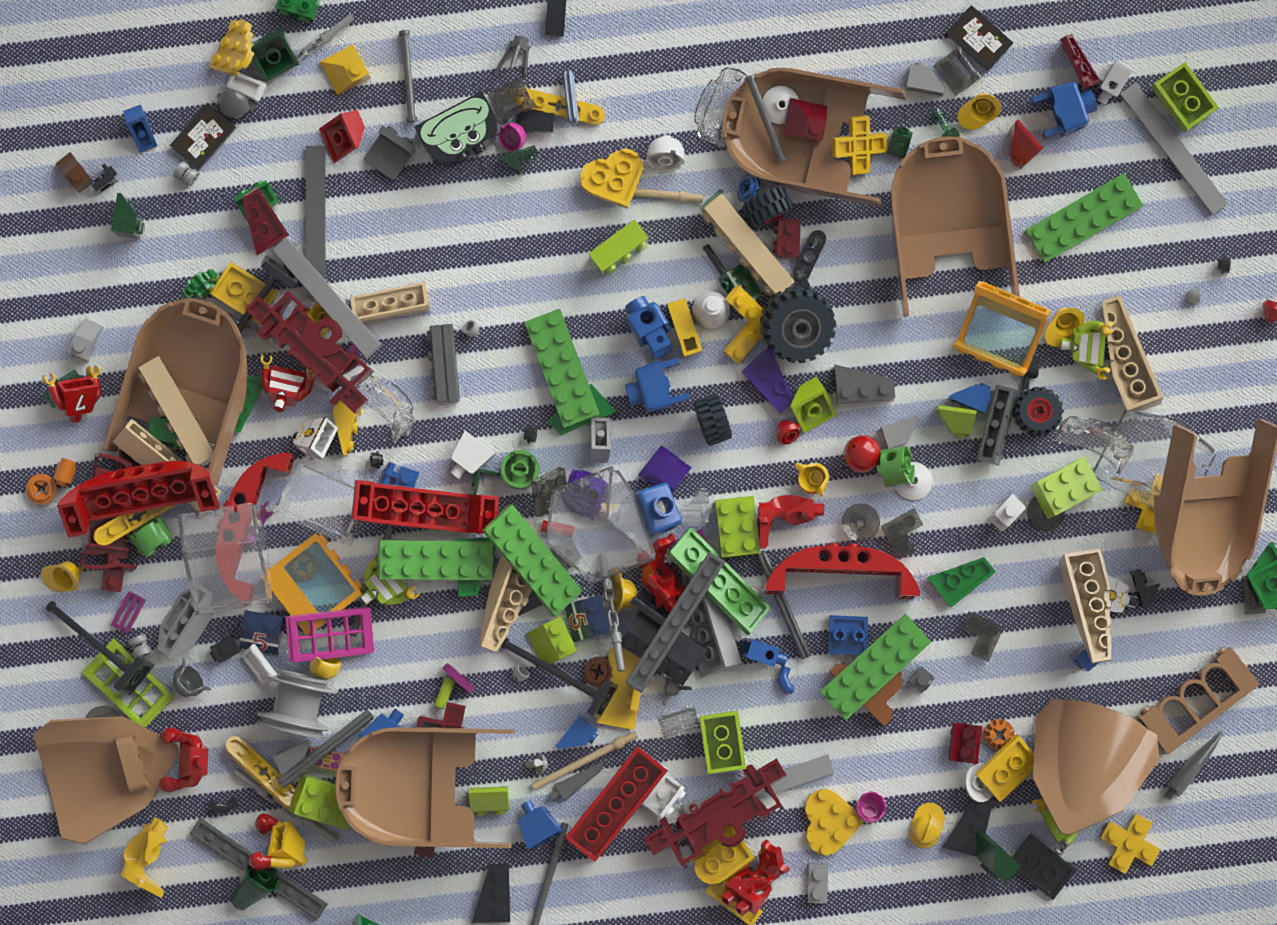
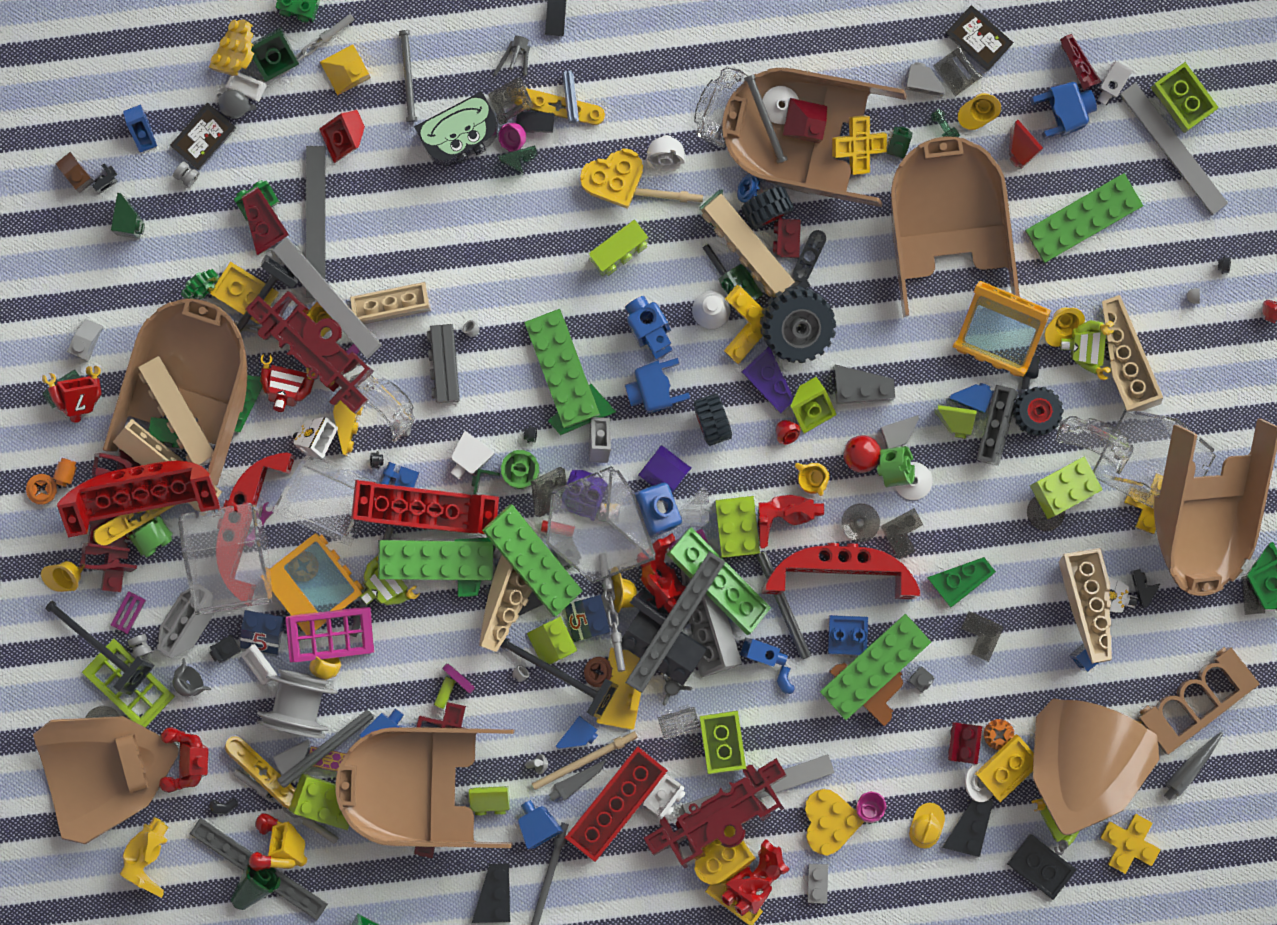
dark grey bracket [364,125,415,180] -> none
yellow slope [667,298,703,358] -> none
dark green slope [977,830,1021,883] -> none
white torso [988,493,1026,532] -> none

